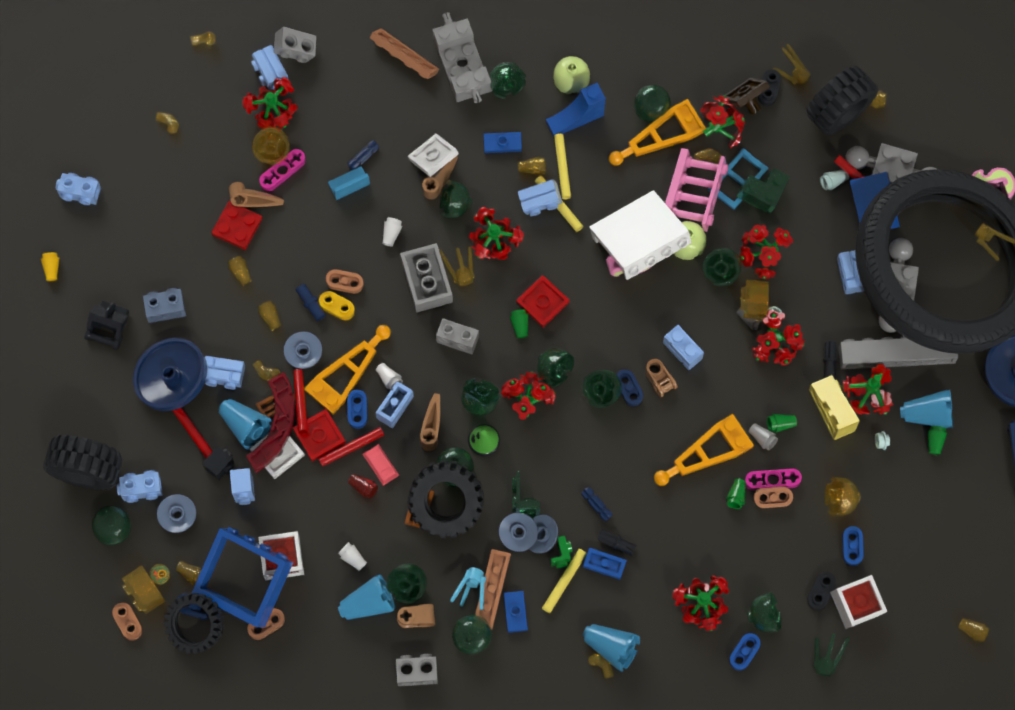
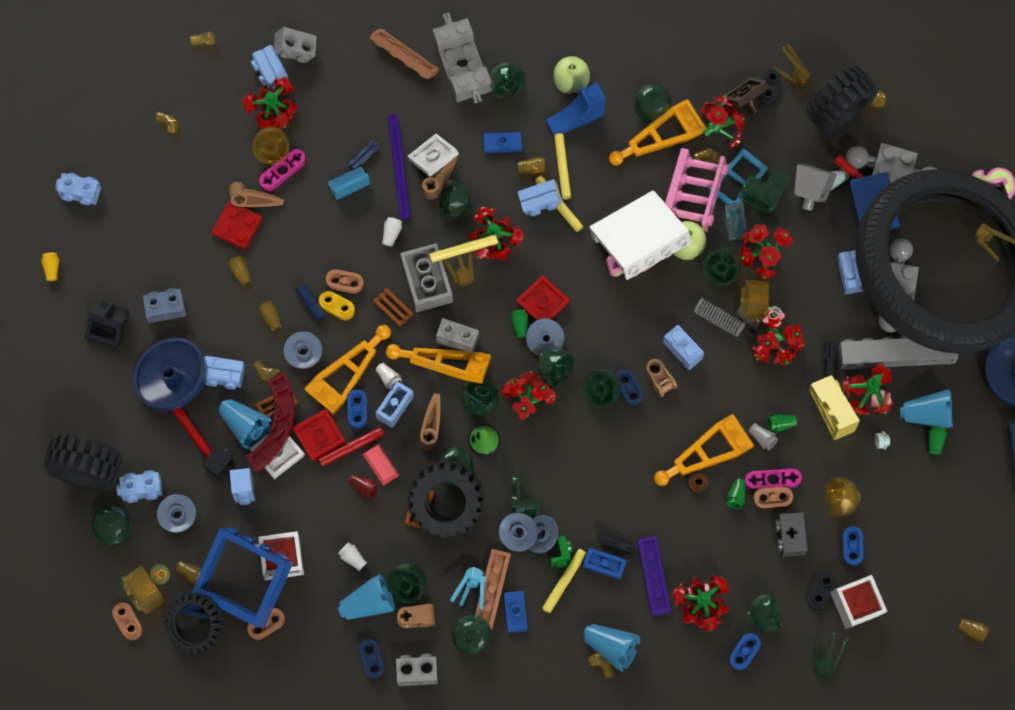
red piece [293,369,308,434] -> none
dark blue axle [581,487,613,521] -> none
none -> dark blue plate [359,639,385,679]
none -> dark orange tile [373,288,413,328]
none -> light orange plate [386,344,491,384]
none -> dark purple axle [388,114,410,220]
none -> light yellow piece [430,234,498,263]
none -> sand blue dish [526,319,564,357]
none -> dark purple tile [637,536,672,616]
none -> reddish brown plate [689,473,708,493]
none -> light grey piece [694,298,745,337]
none -> clear light blue slope [722,202,747,241]
none -> dark grey brick [775,513,808,557]
none -> light grey torso [794,164,837,211]

